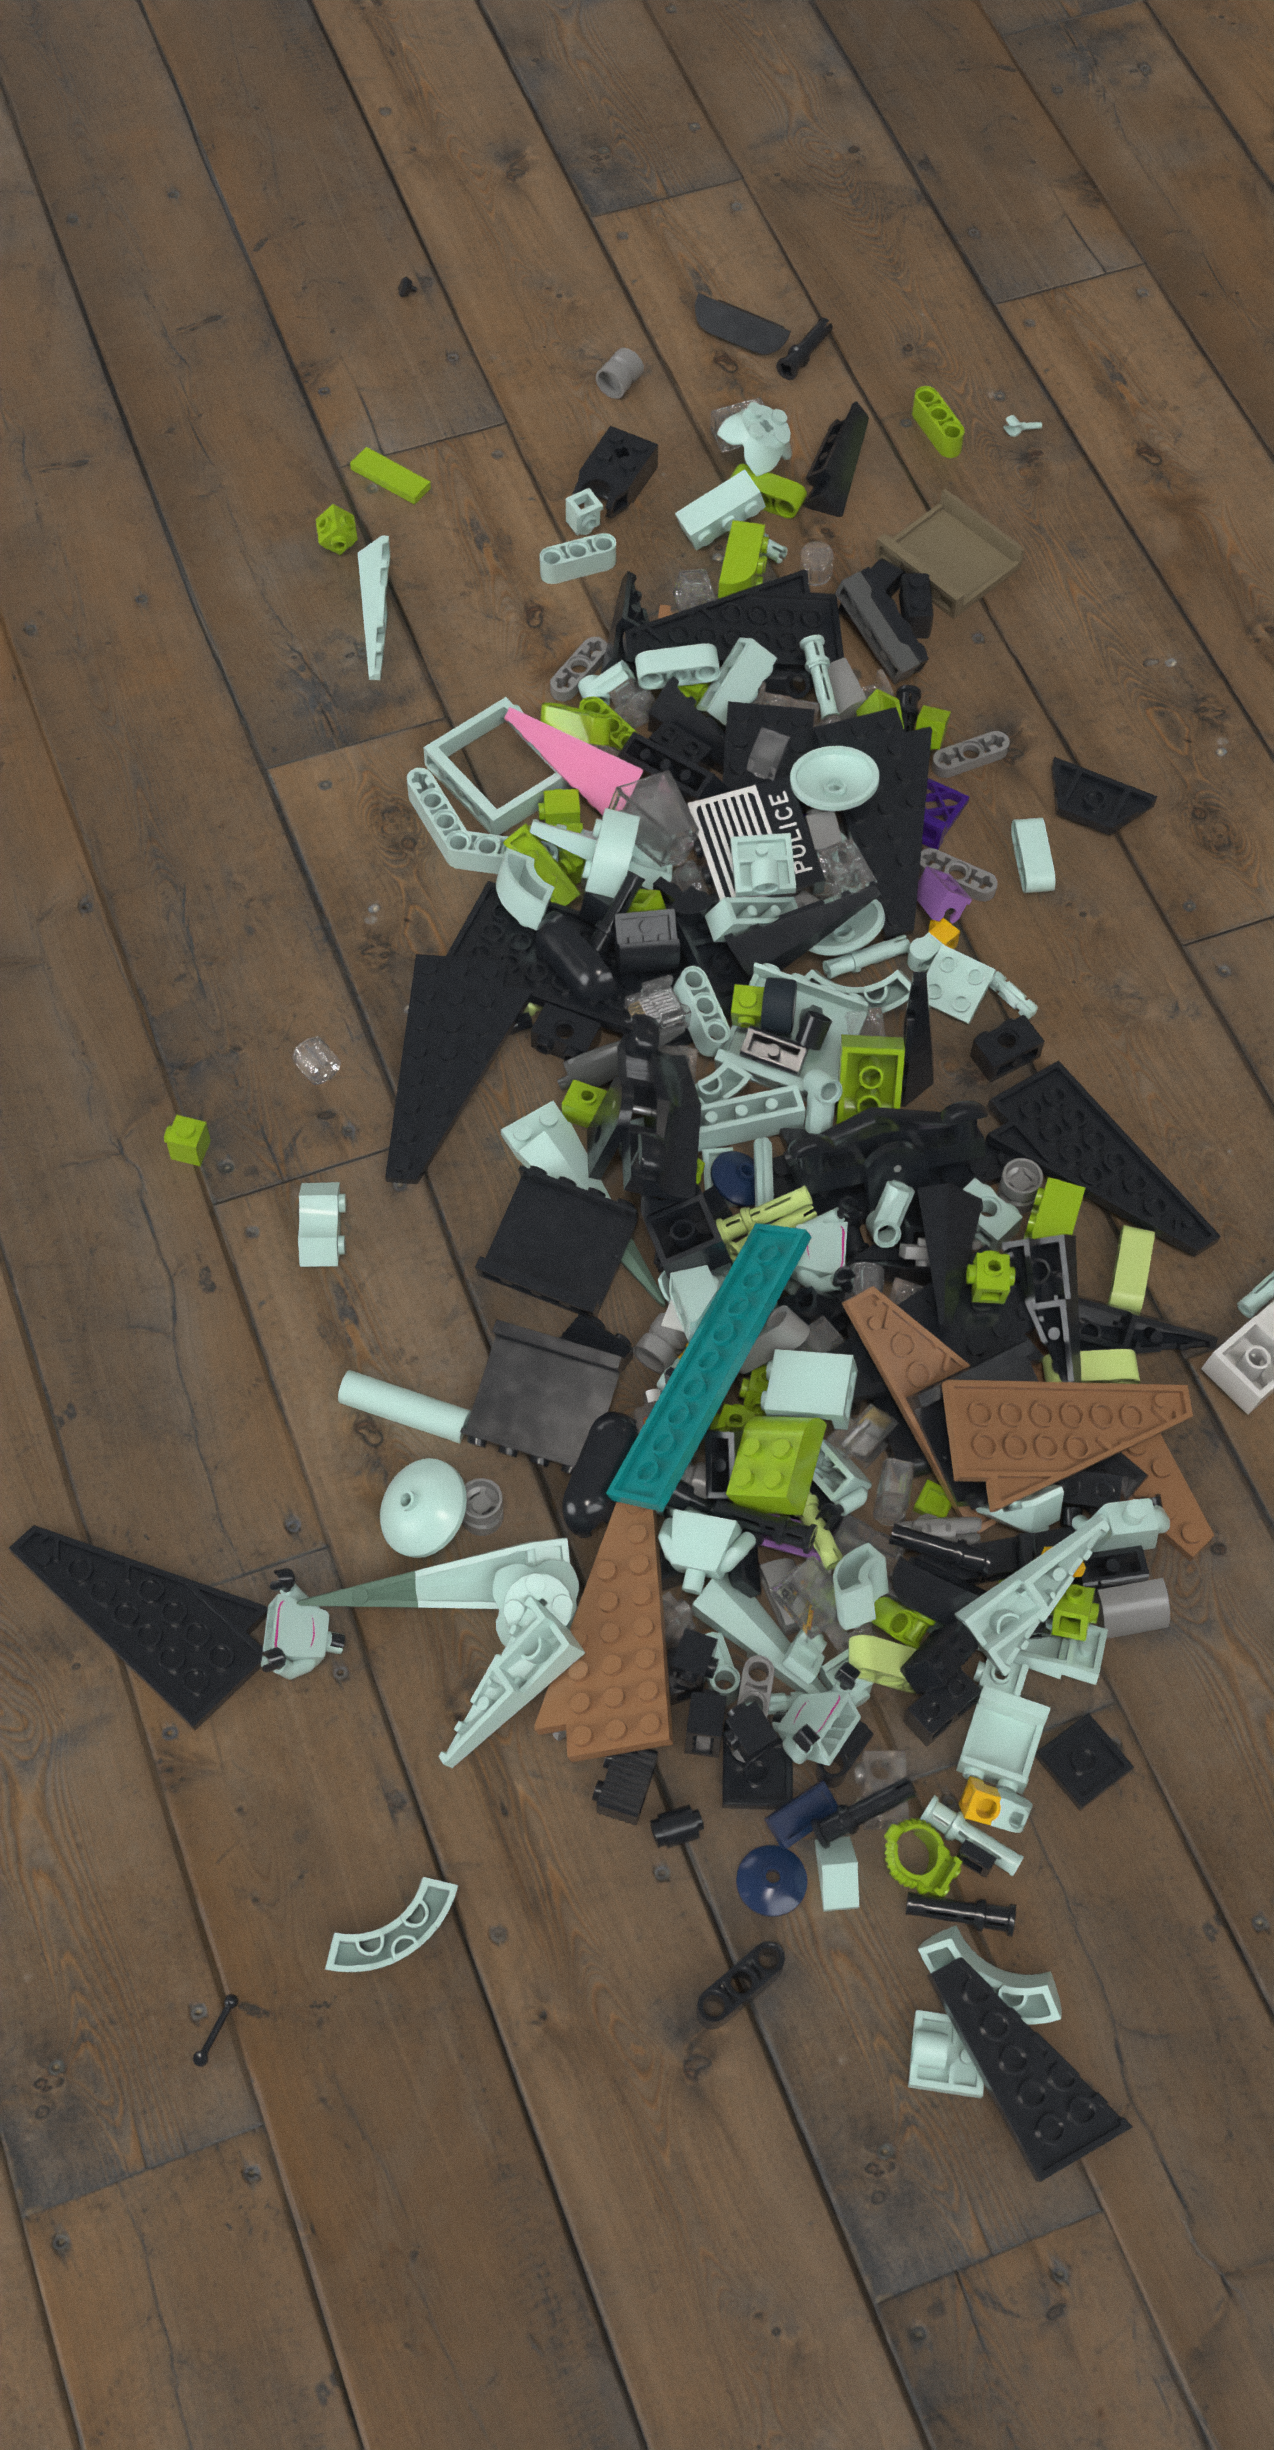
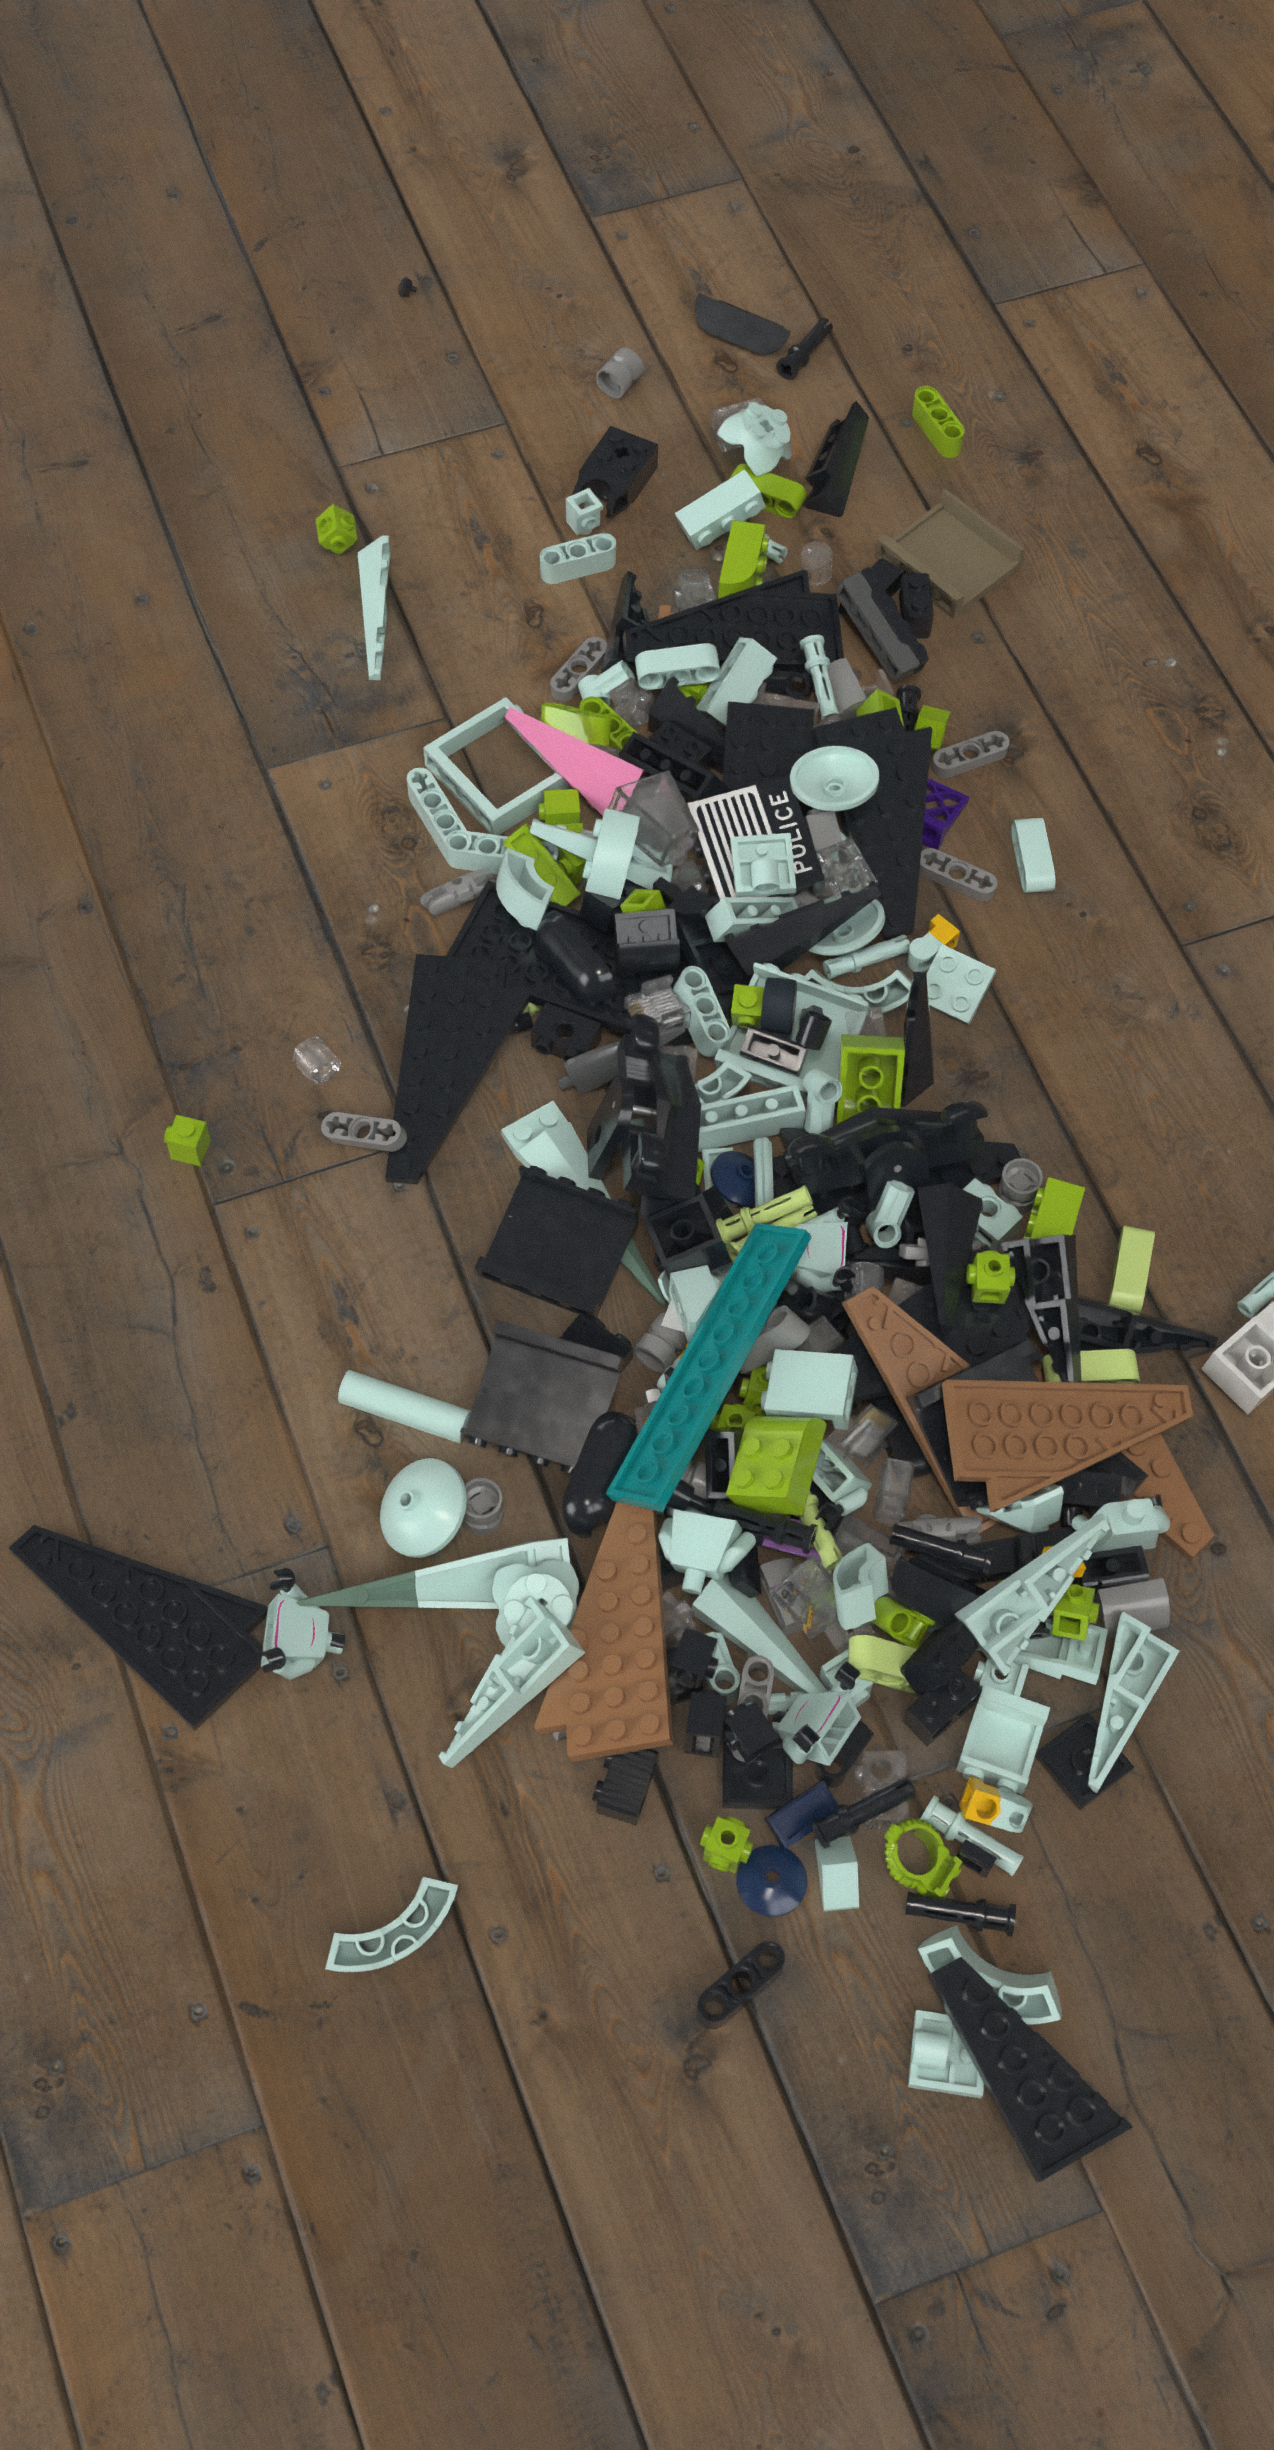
black hinge [193,1994,239,2067] -> none
light aqua brick [298,1182,346,1267] -> none
lime tile [350,447,431,505] -> none
lime brick [562,1079,607,1128] -> none
black pin [588,870,645,961] -> none
black brick [649,1804,704,1849] -> none
clear brick [747,727,789,780] -> none
light aqua plate [782,1627,827,1685] -> none
lime tile [913,1479,952,1518] -> none
medium lavender hinge [917,866,972,923] -> none
black brick [970,1015,1045,1083] -> none
black wing [985,1060,1221,1257] -> none
light aqua axle [989,971,1038,1019] -> none
light aqua hand [1003,415,1042,437] -> none
black wing [1051,757,1158,835] -> none
none -> light grey beam [321,1112,407,1152]
none -> light grey hinge [420,868,495,915]
none -> lime brick [700,1816,754,1874]
none -> light aqua wedge [1088,1612,1179,1793]

